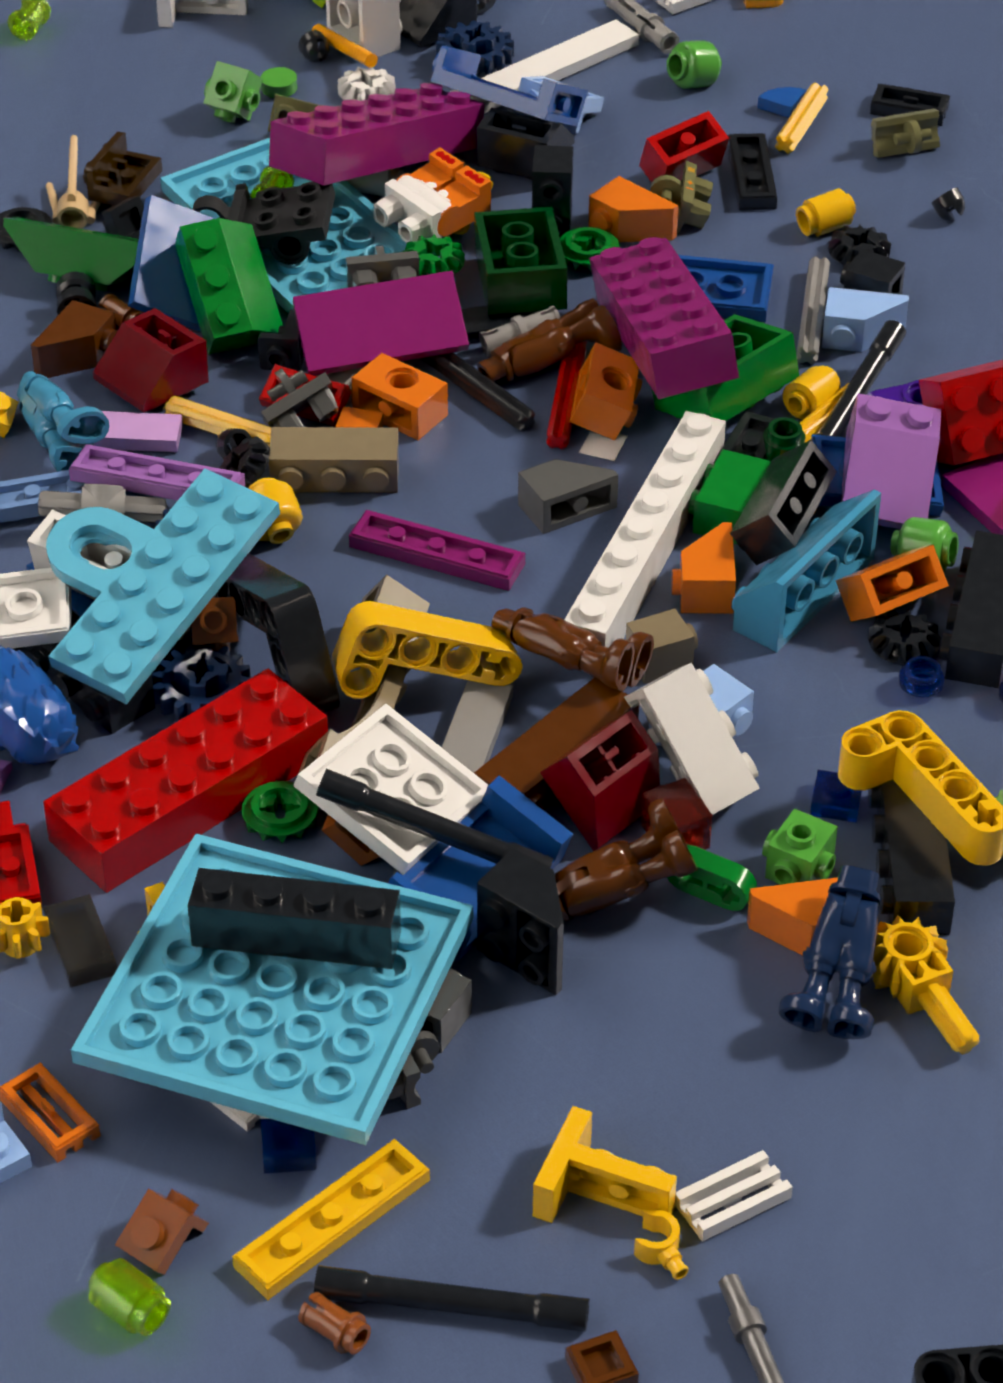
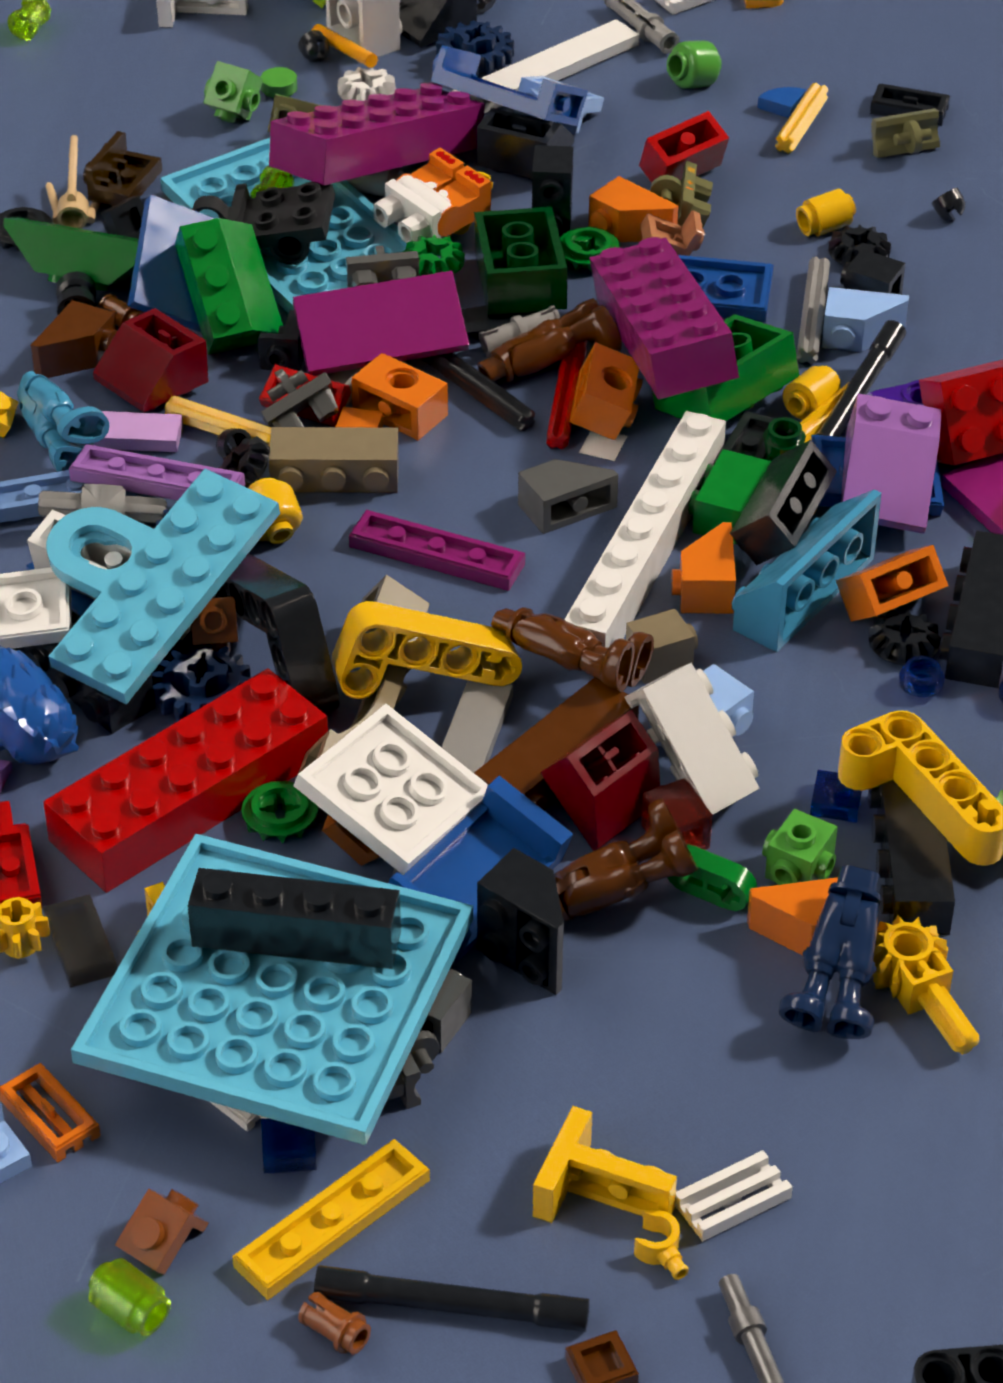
black piece [316,768,553,868] -> none
black tile [727,133,778,210] -> none
bright green head [890,517,959,572] -> none
none -> nougat bracket [640,210,705,256]

